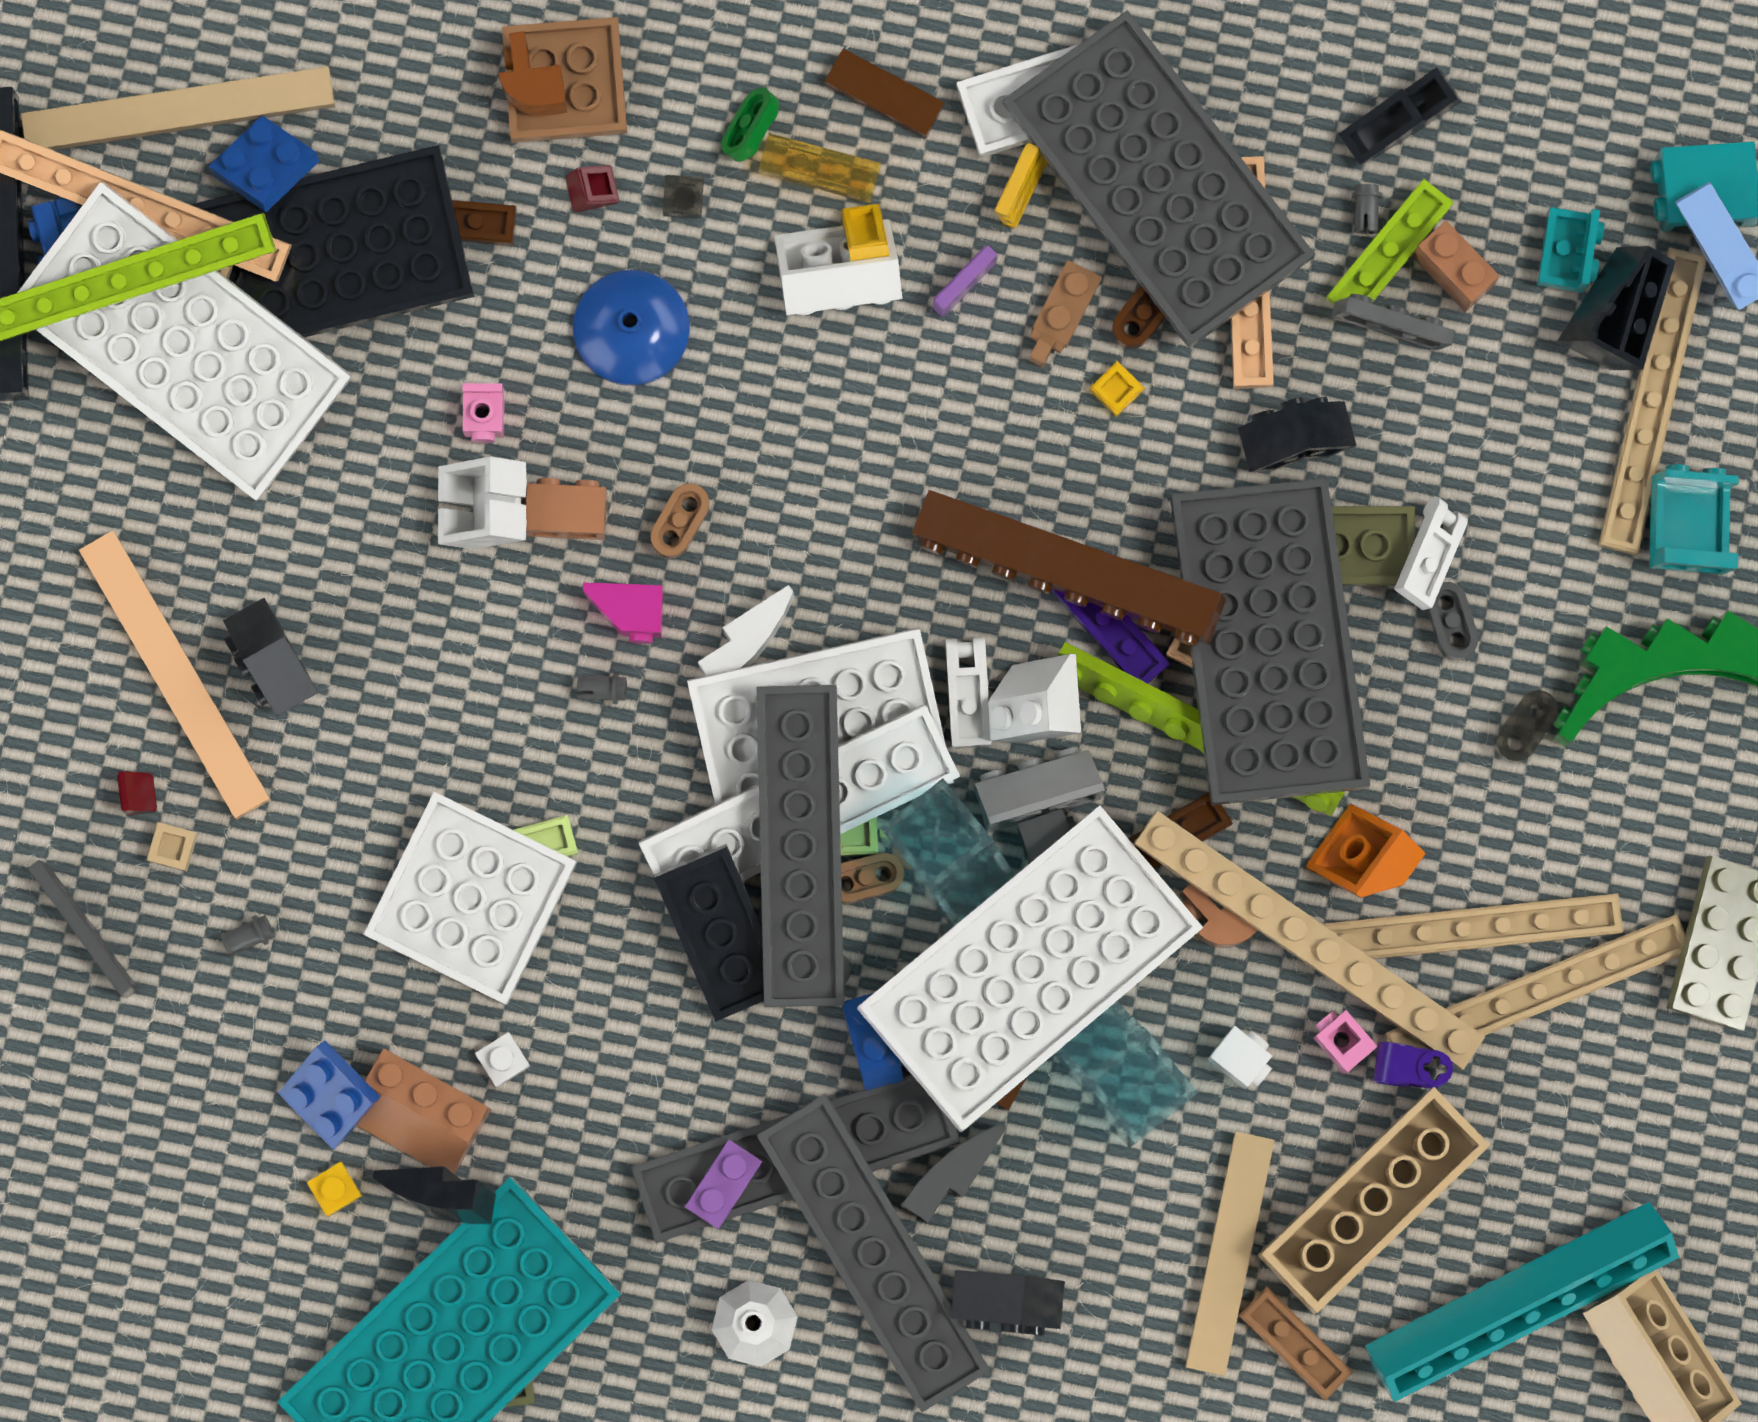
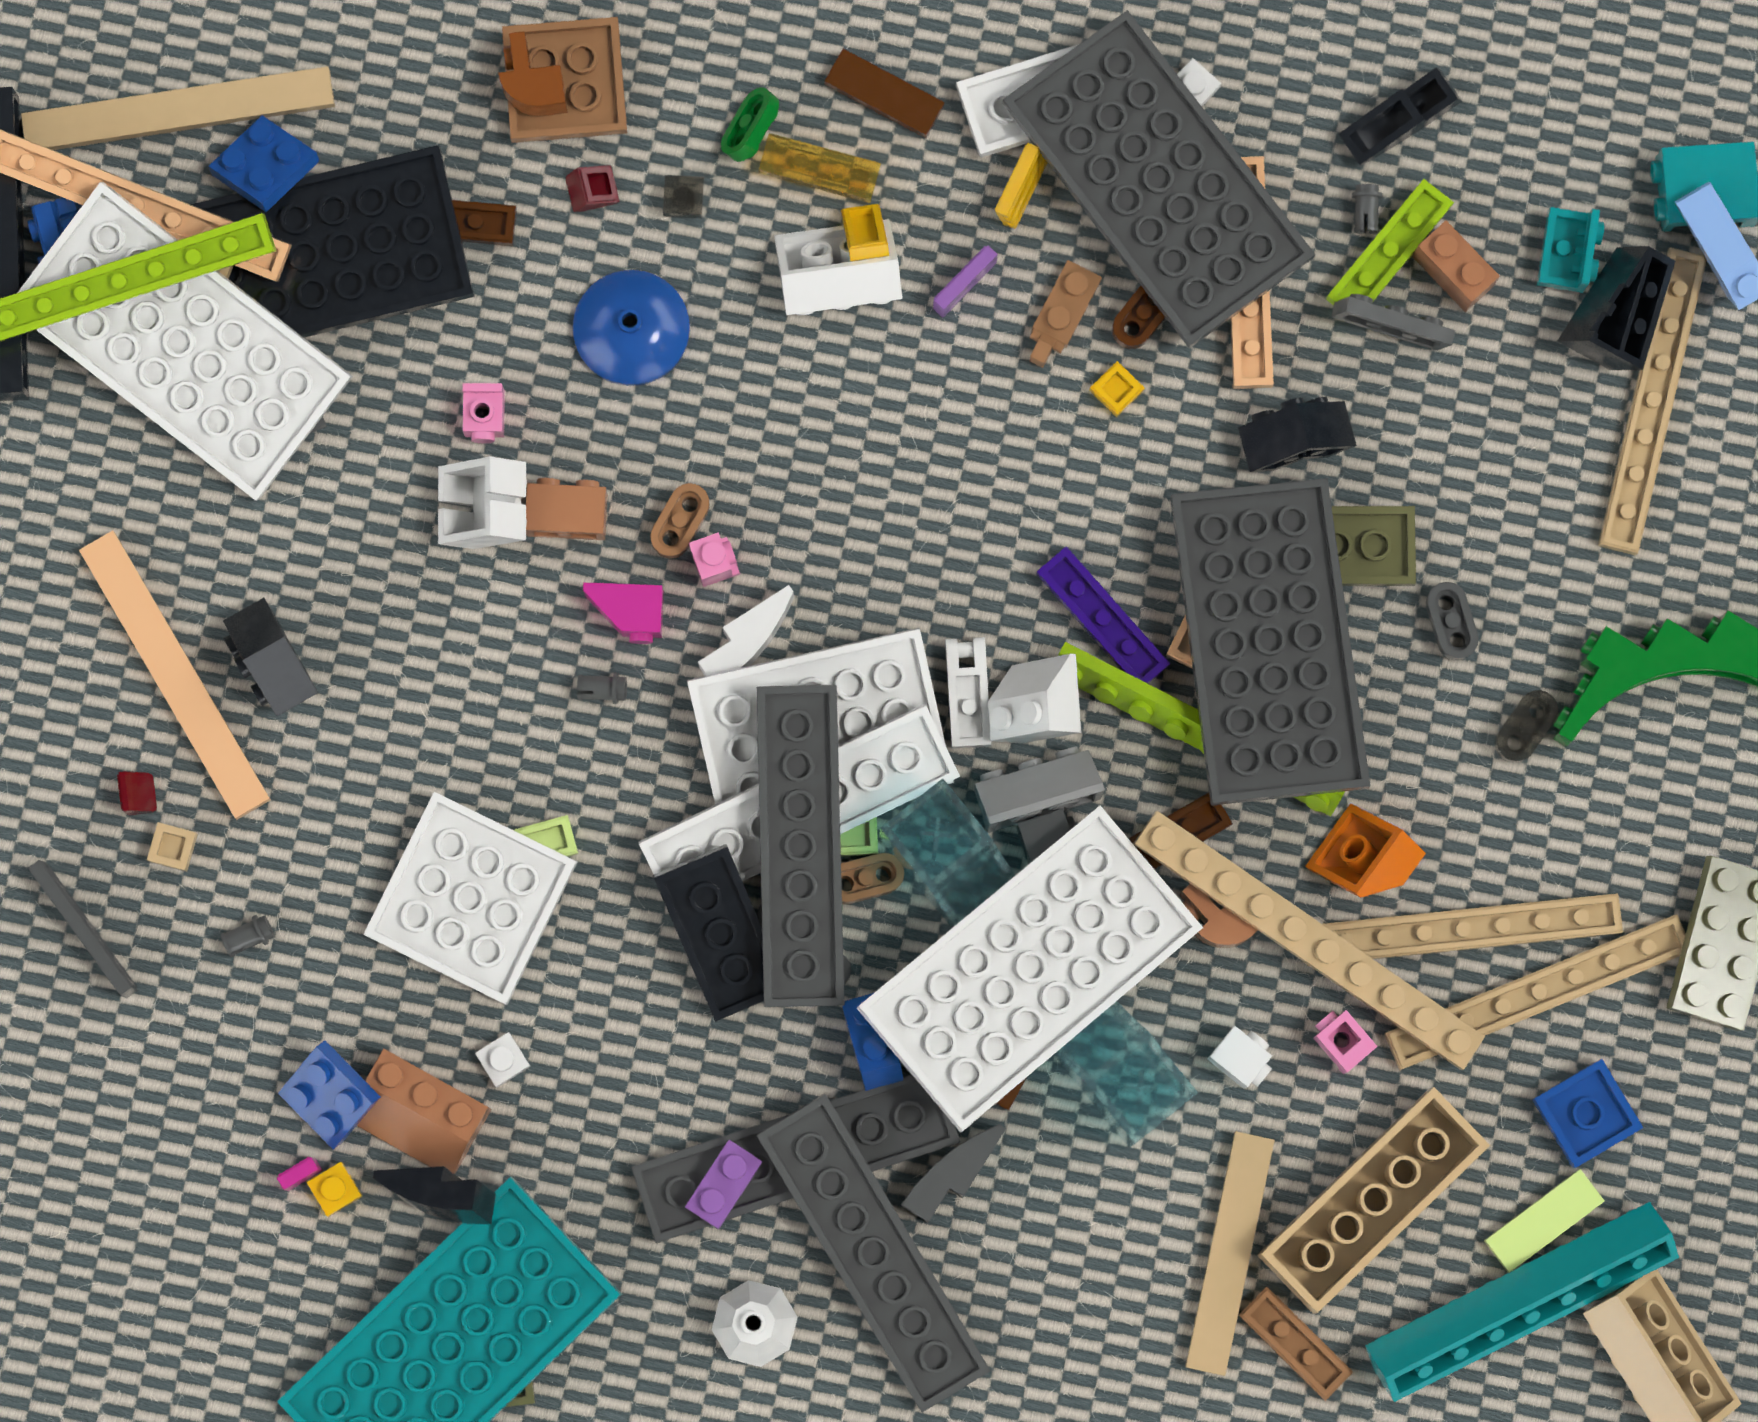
reddish brown brick [912,490,1226,647] -> none
black brick [951,1270,1065,1336] -> none
dark purple piece [1373,1042,1453,1089] -> none
white plate [1394,497,1468,610] -> none
teal panel [1649,464,1739,575] -> none
none -> dark pink tile [277,1157,323,1191]
none -> bright pink brick [689,532,740,587]
none -> white plate [1177,58,1221,106]
none -> yellowish green tile [1484,1169,1605,1273]
none -> blue plate [1532,1059,1643,1168]

